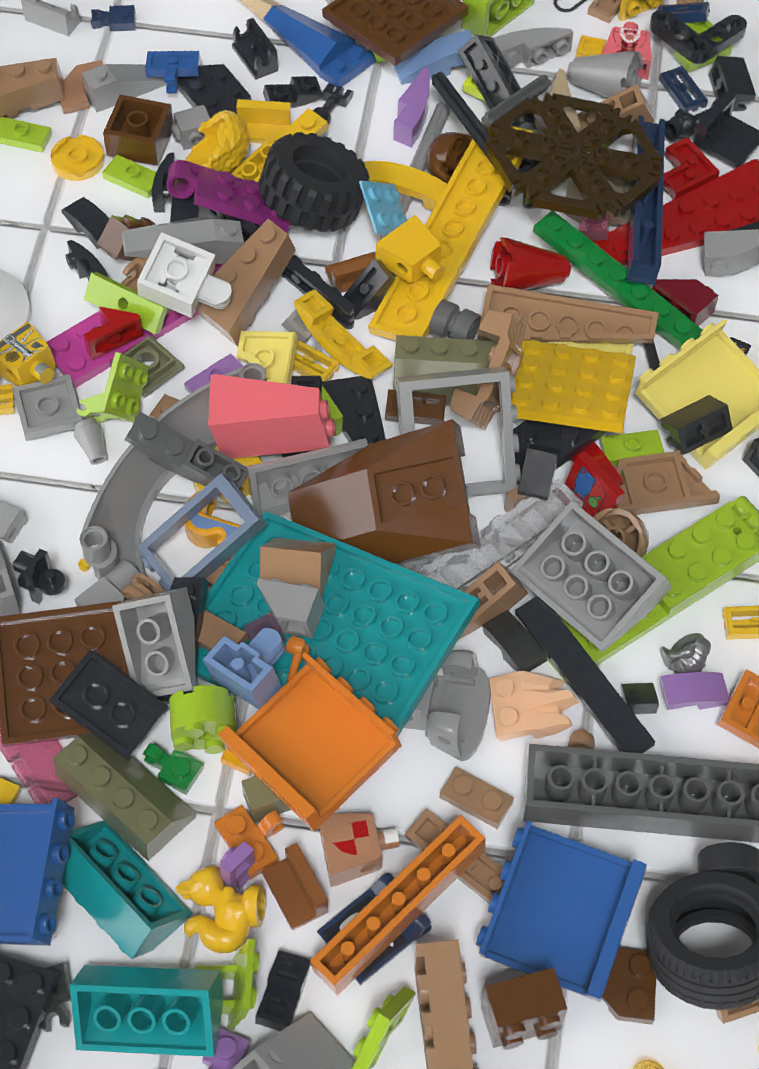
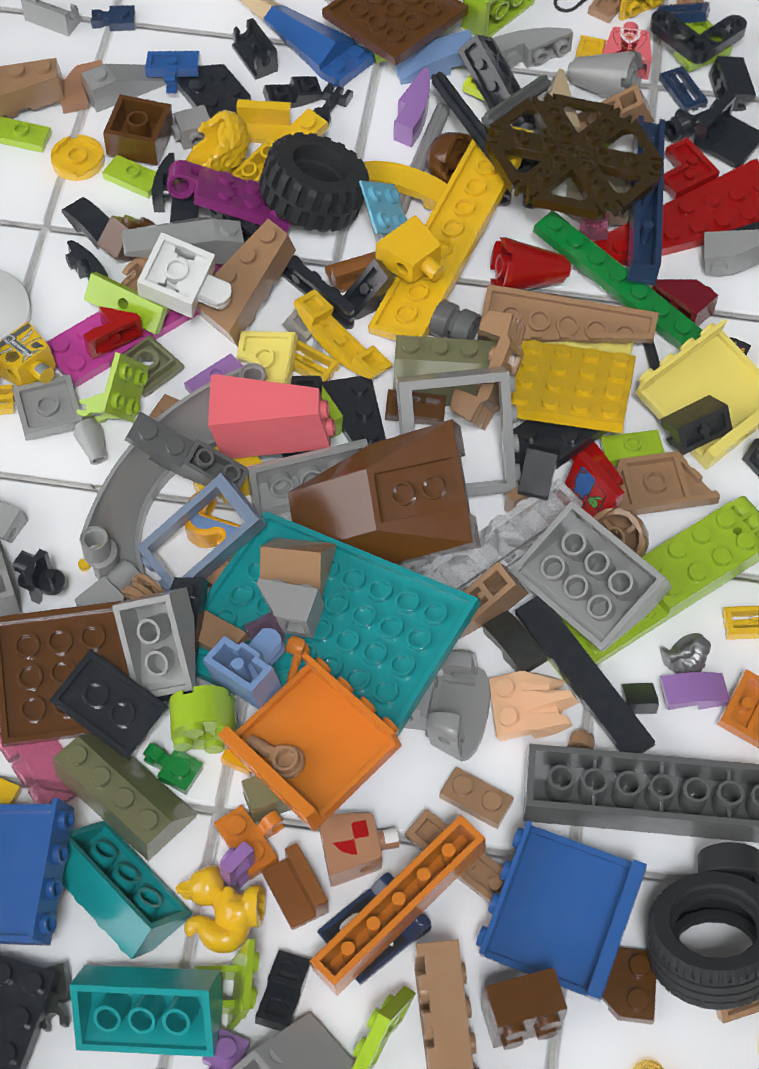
none -> medium nougat plate [246,735,305,779]

